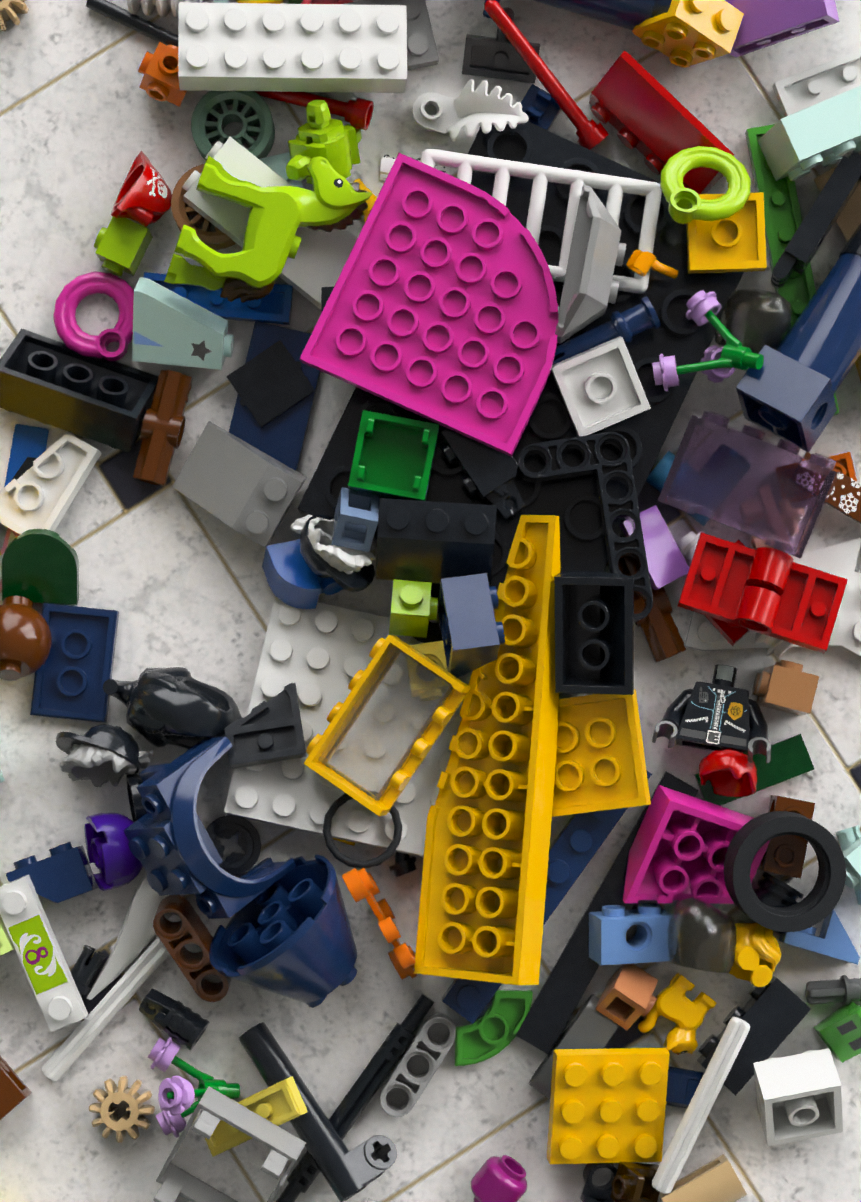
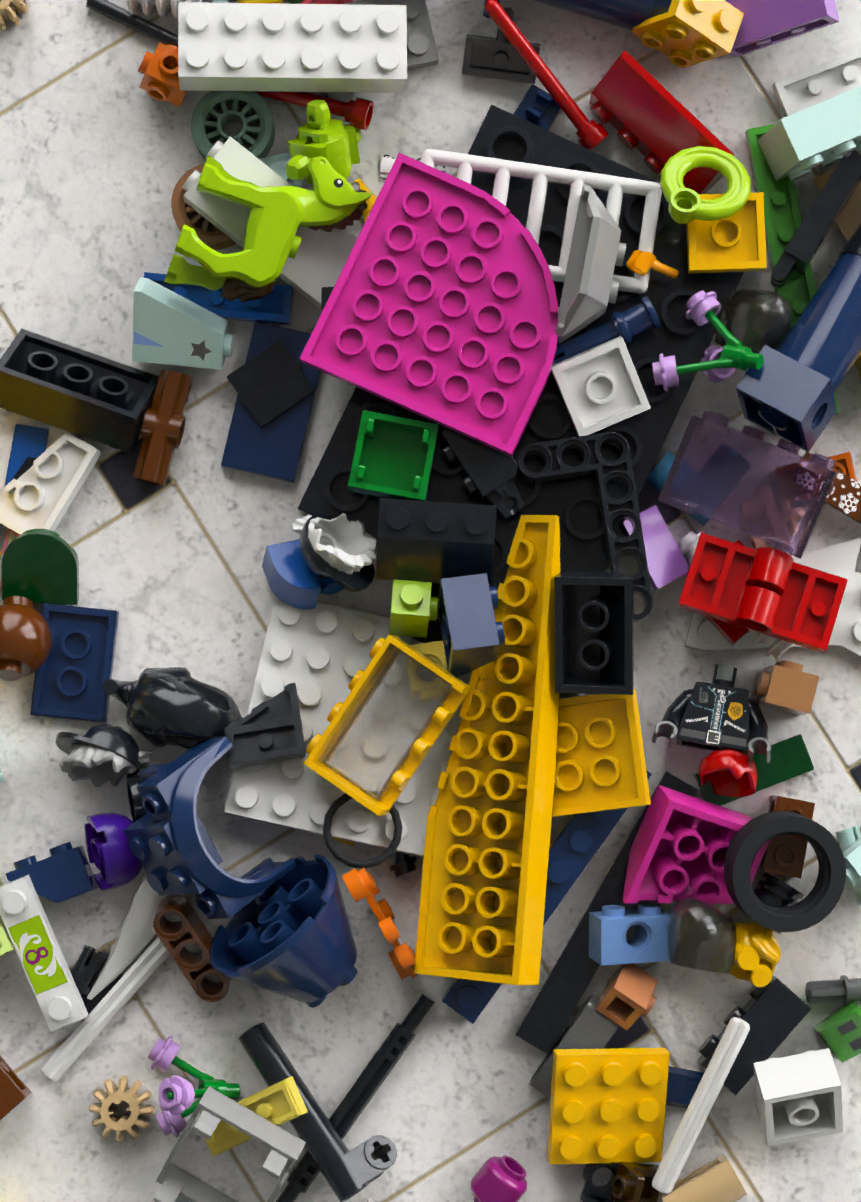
dark pink piece [53,271,134,361] -> none
lime brick [94,217,153,277] -> none
red hat [111,151,172,227] -> none
black hinge [139,988,210,1051] -> none
light grey slope [173,421,307,547] -> none
black gear [206,815,262,876] -> none
sand blue brick [331,487,379,552] -> none
light grey beam [380,1013,456,1117] -> none
white plant [412,79,529,142] -> none
bright green tile [455,989,533,1066] -> none
reddish brown piece [618,556,686,663] -> none
yellow animal [638,972,717,1055] -> none
medium blue slope [779,909,860,965] -> none

